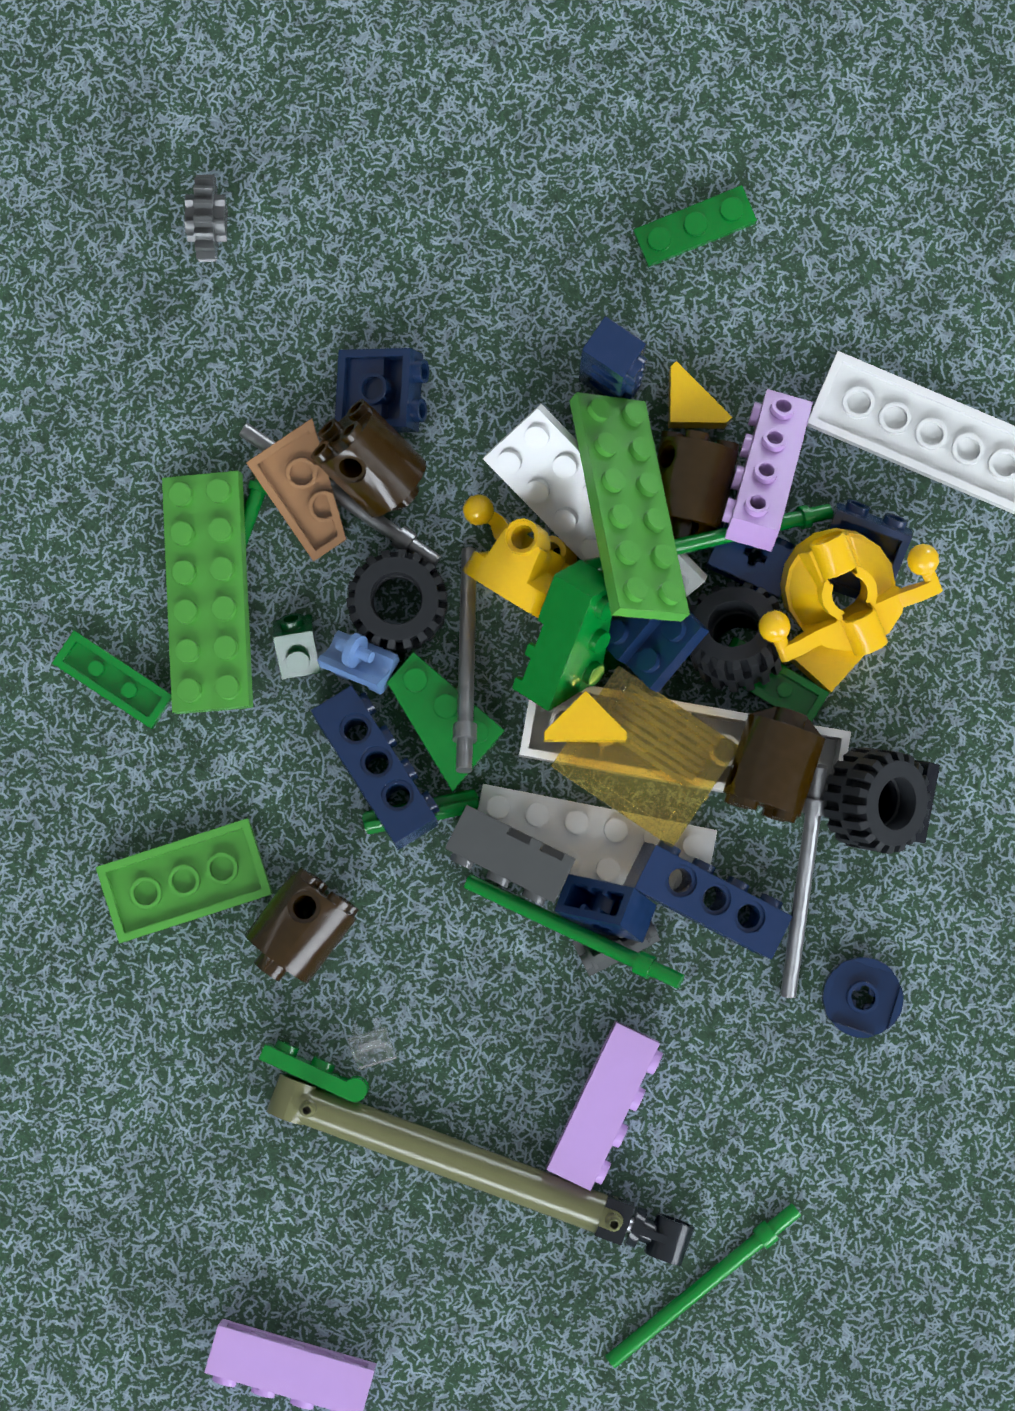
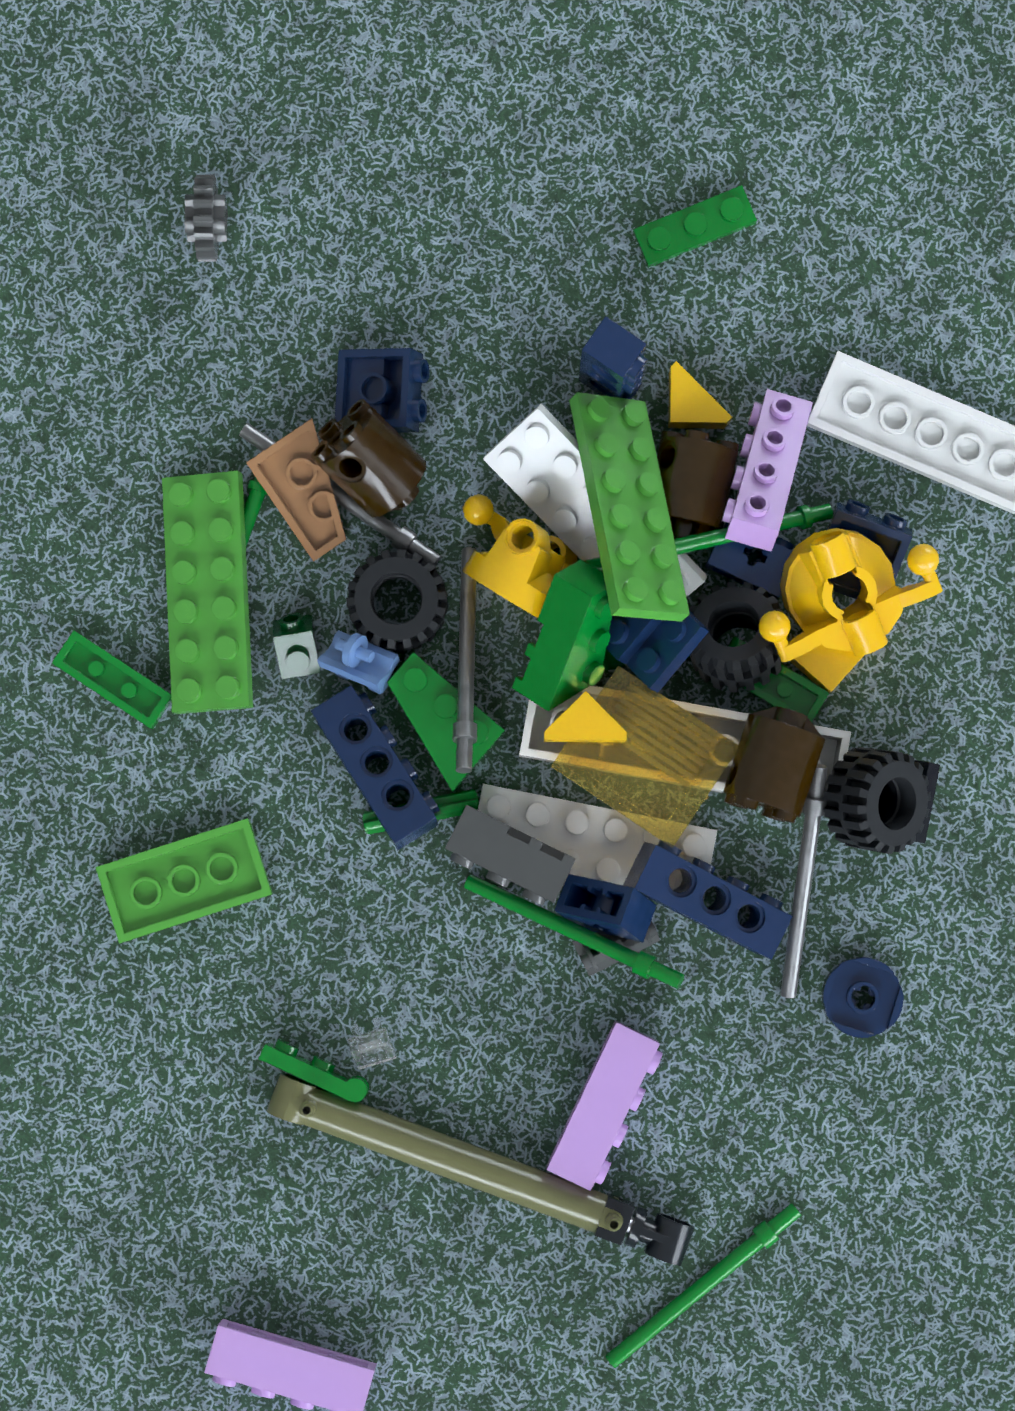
dark brown cylinder [244,867,359,983] -> none

